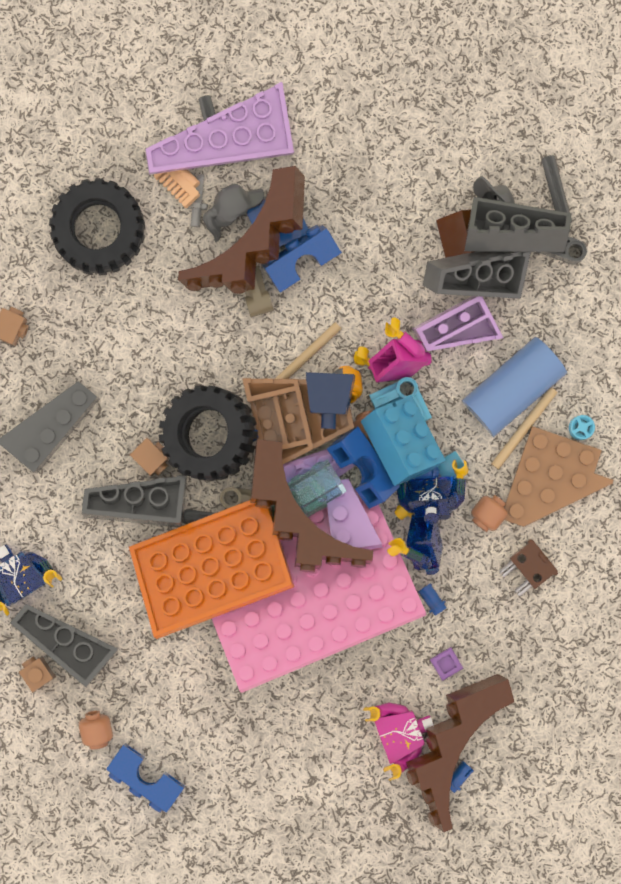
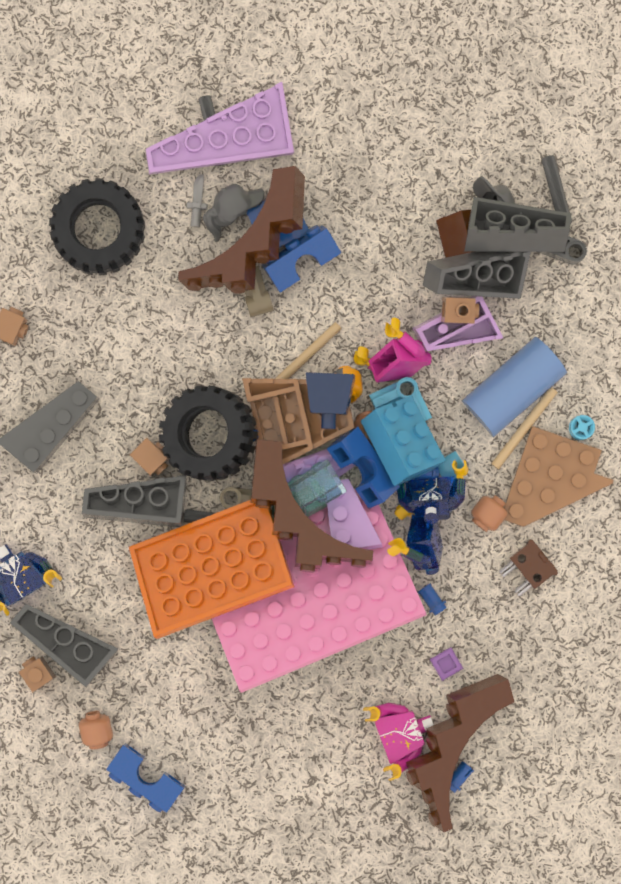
light nougat piece [154,170,200,208] -> none
none -> medium nougat brick [441,297,479,324]

